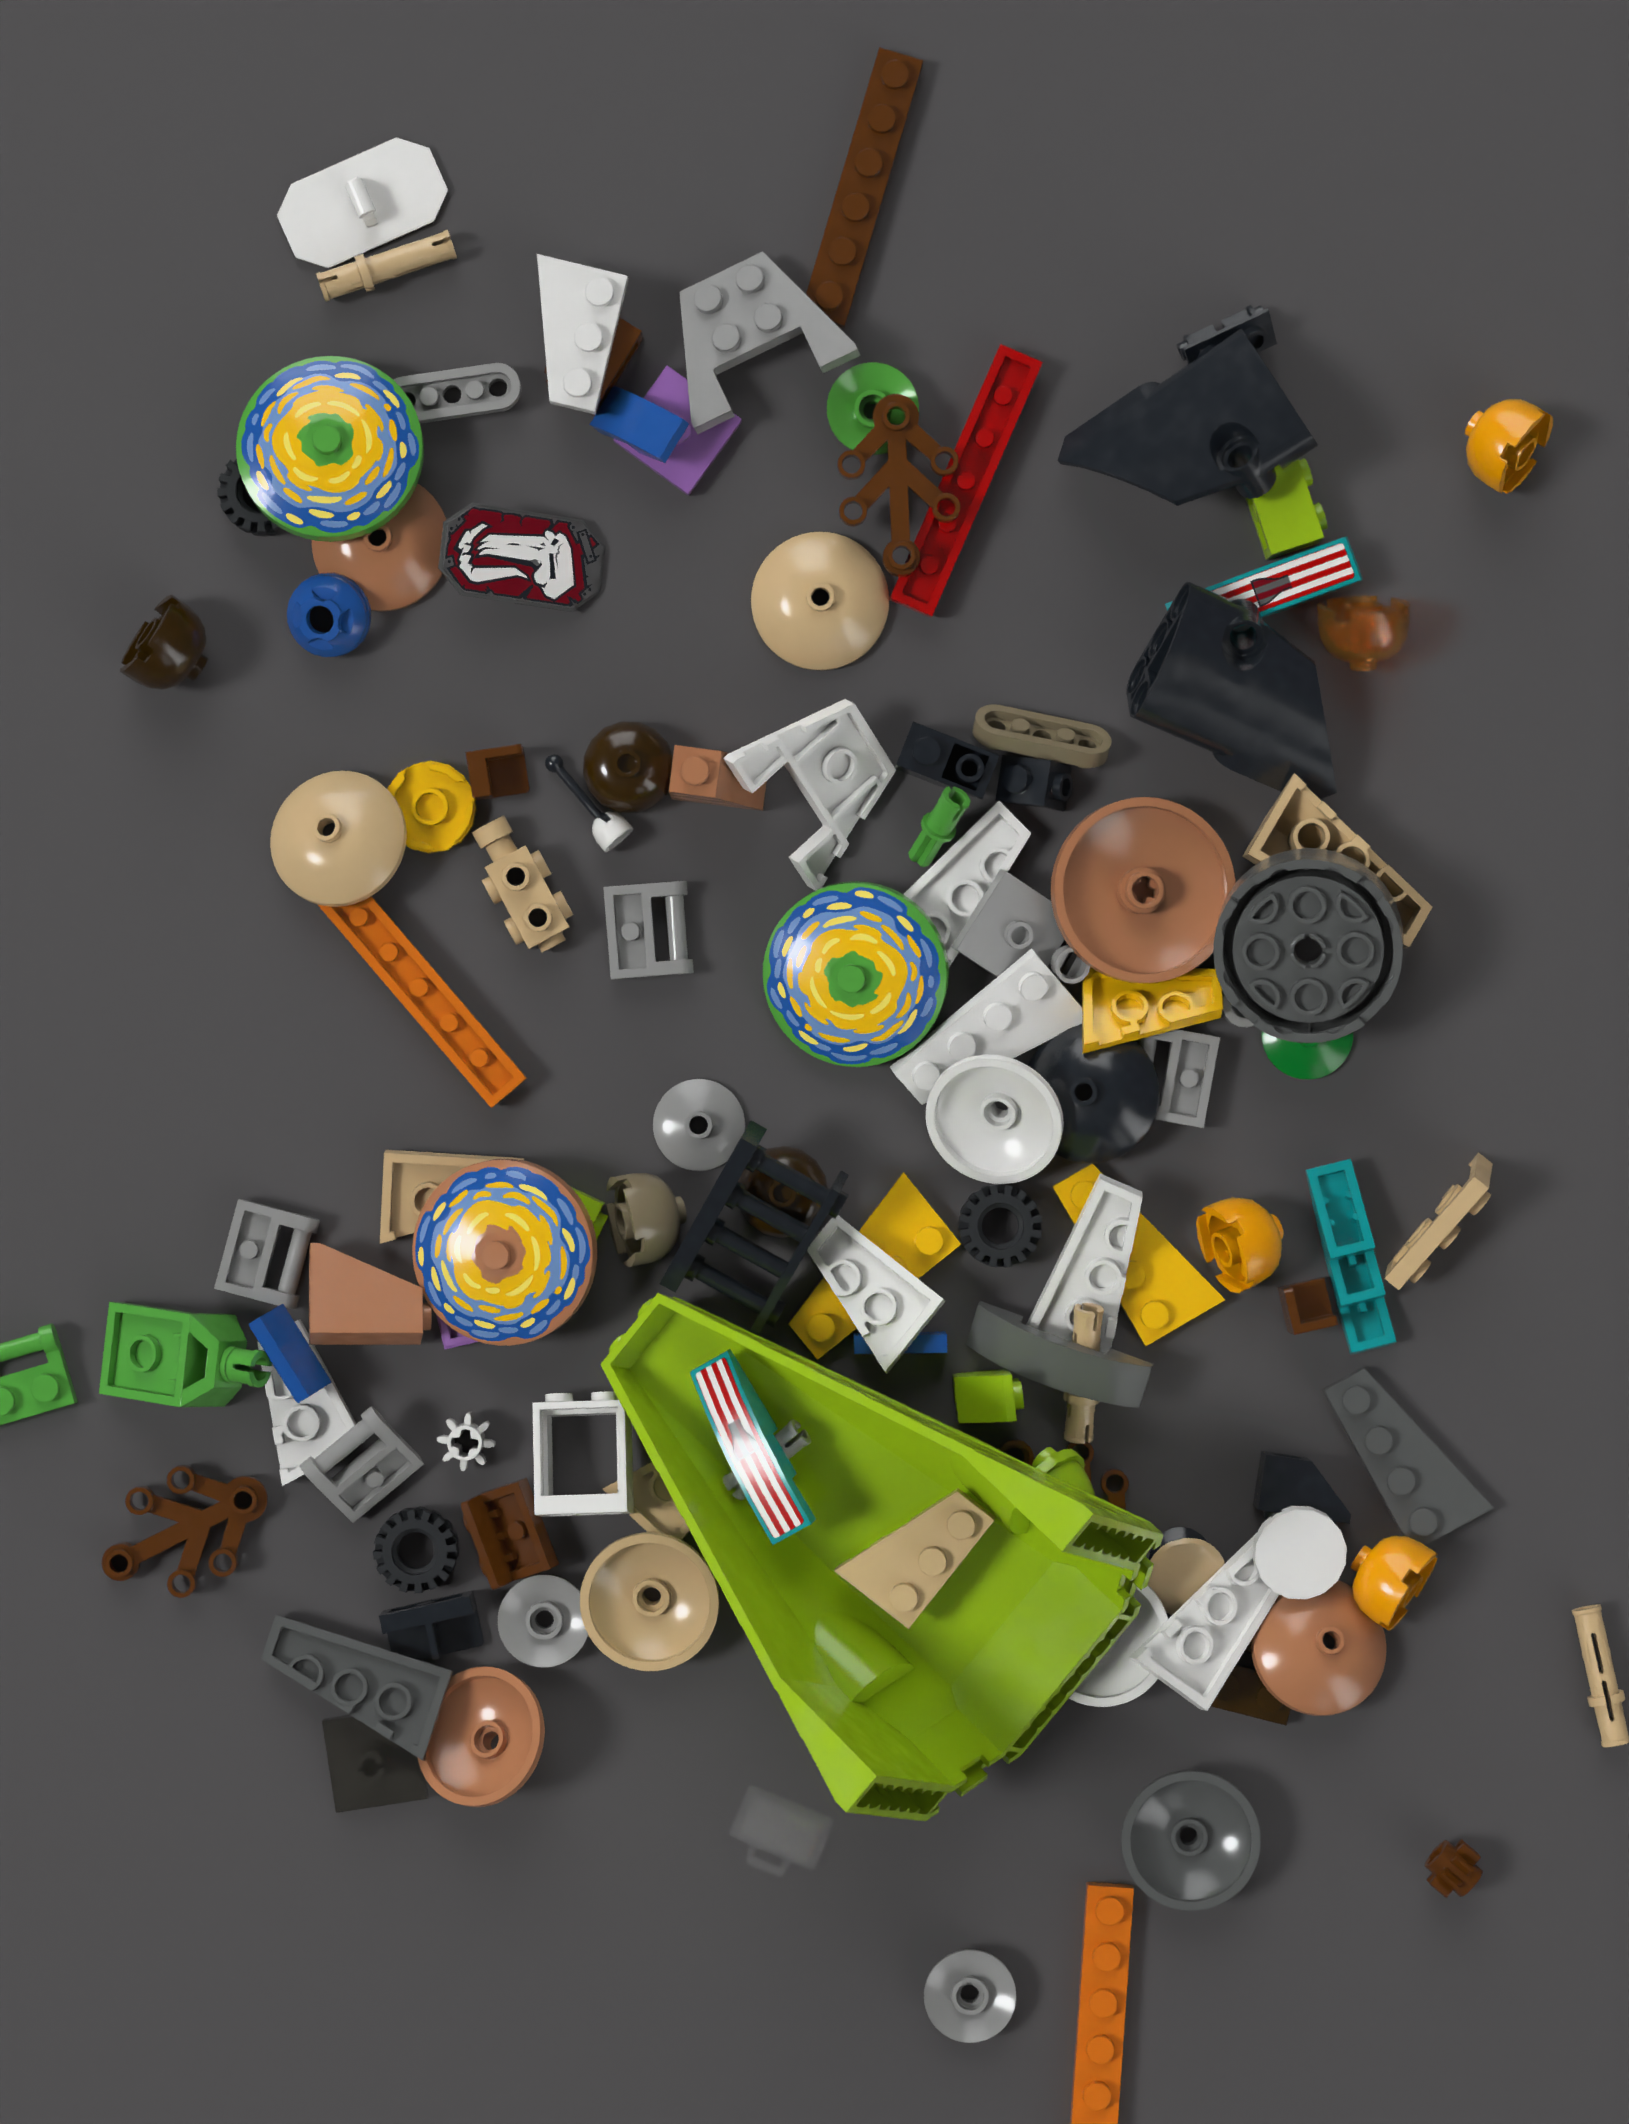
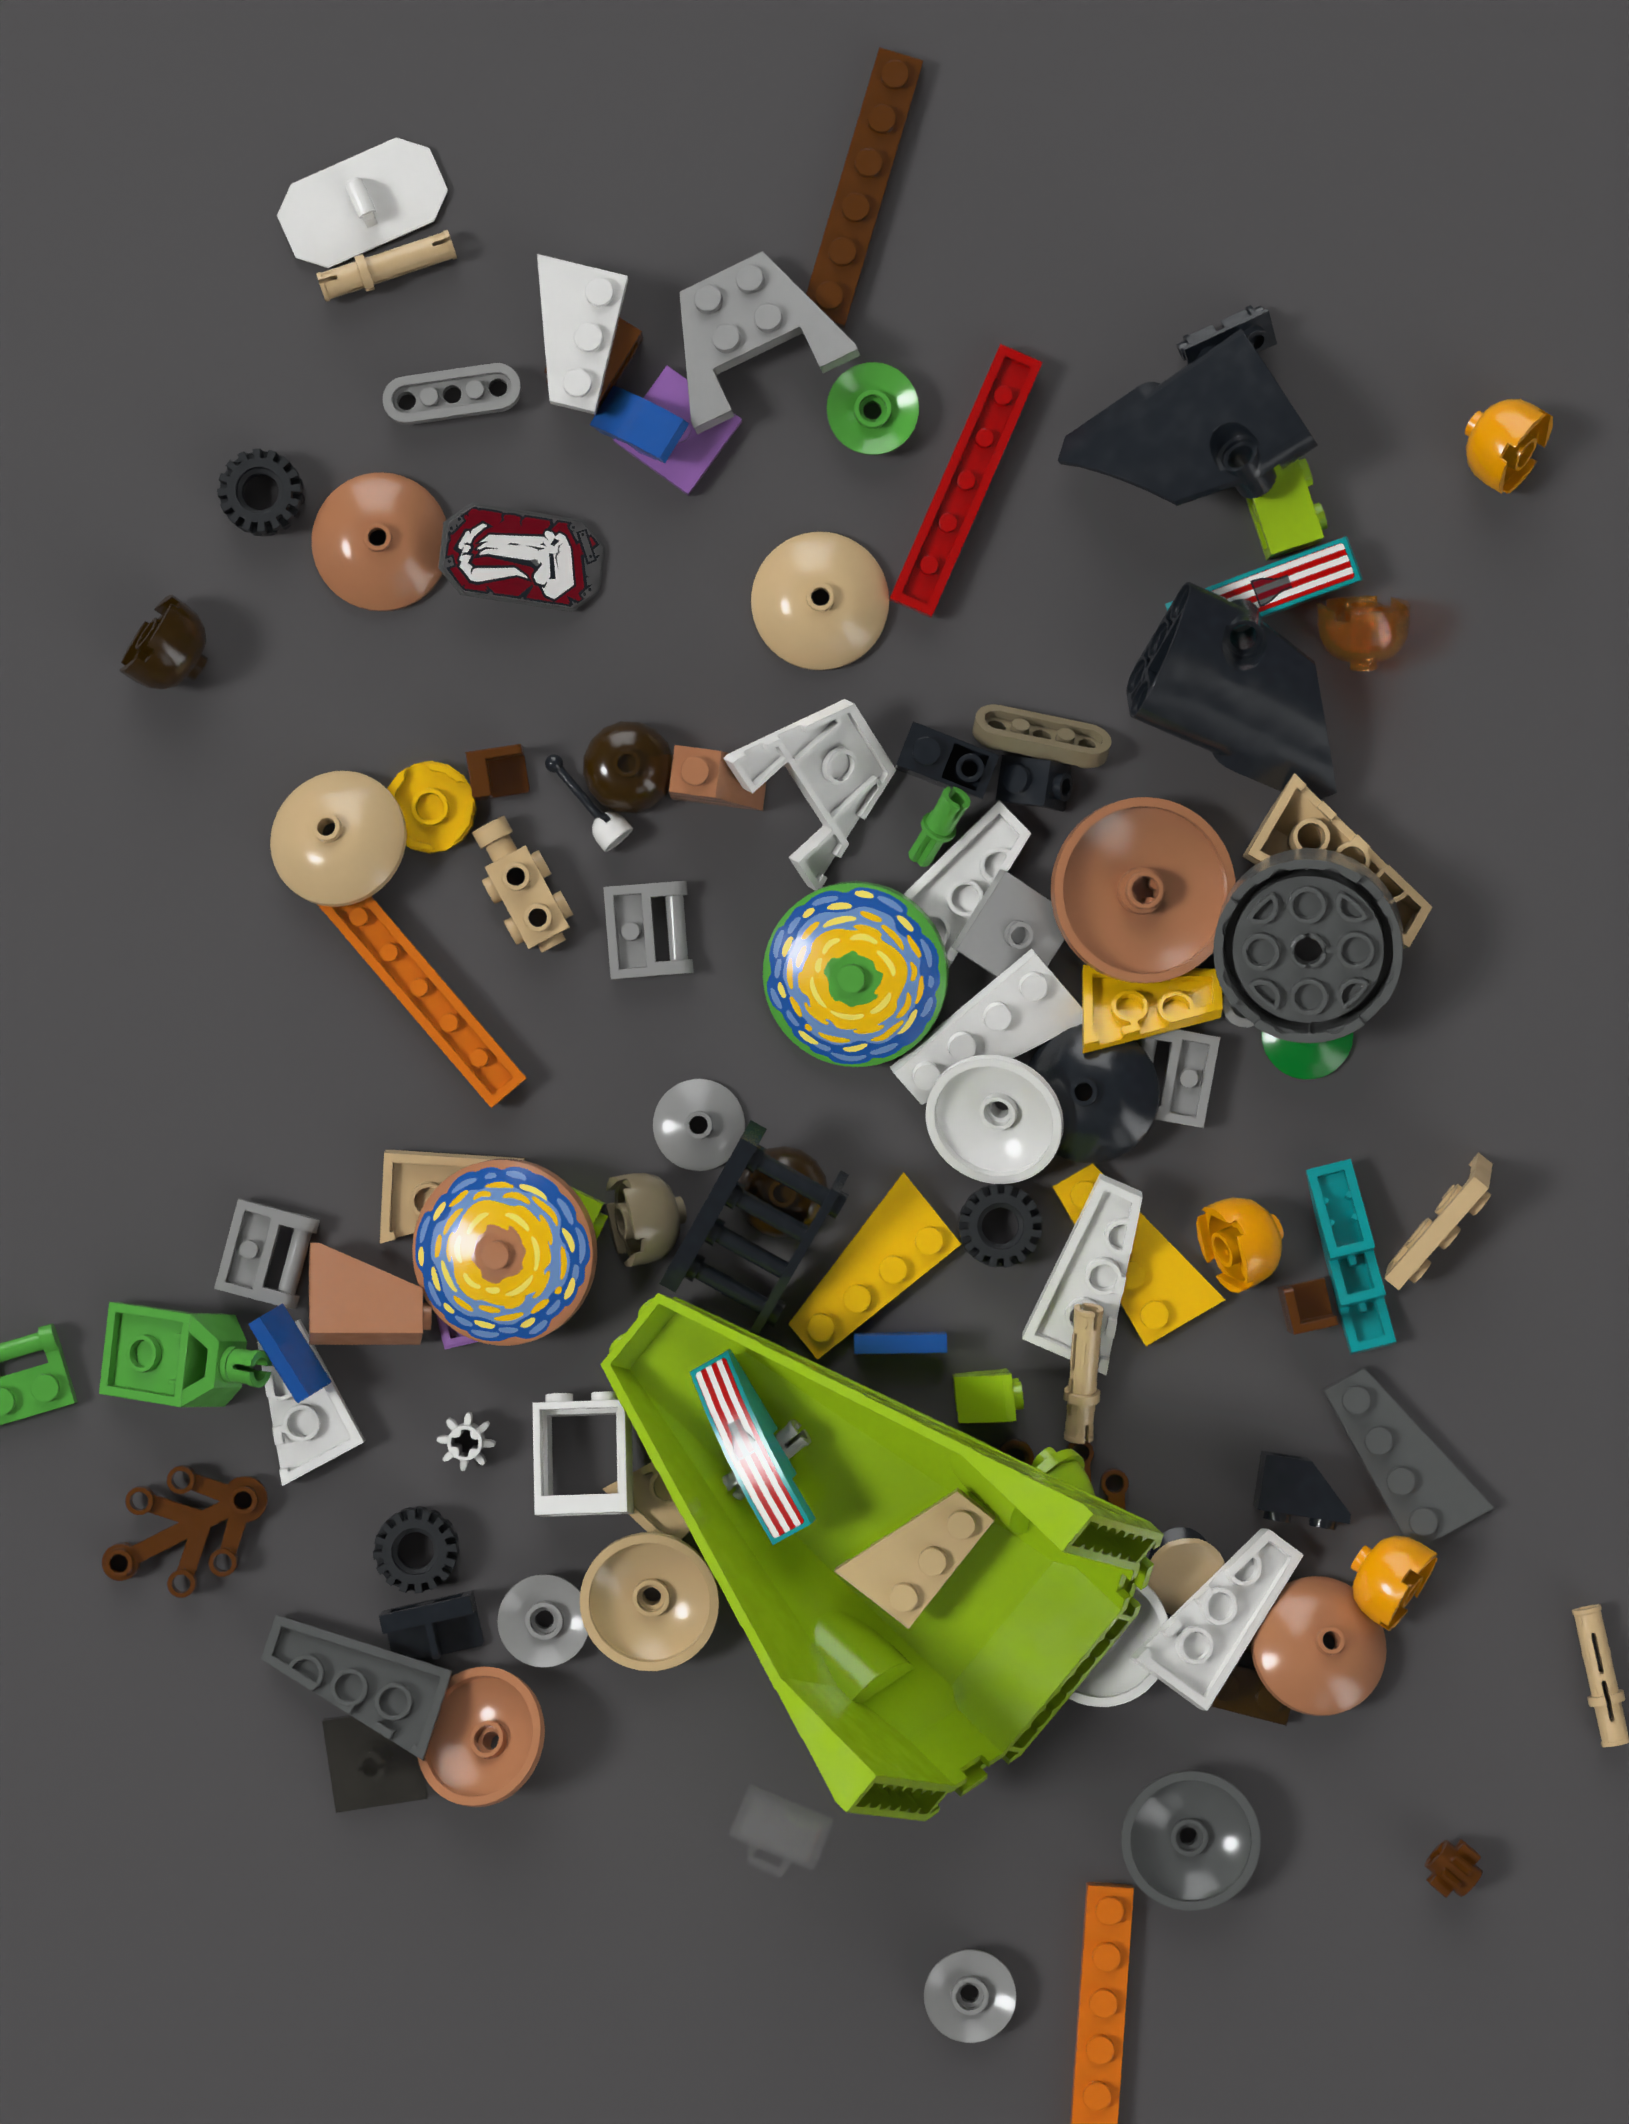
dish [236,356,424,542] -> none
blue piece [287,573,371,657] -> none
light grey plate [299,1406,424,1523] -> none
reddish brown bracket [461,1477,559,1590] -> none
white wing [807,1215,945,1374] -> none
reddish brown plant [837,394,960,577] -> none
dark grey slope [966,1301,1154,1408] -> none
light grey hinge [1050,945,1090,984] -> none
white tile [1252,1506,1347,1599] -> none

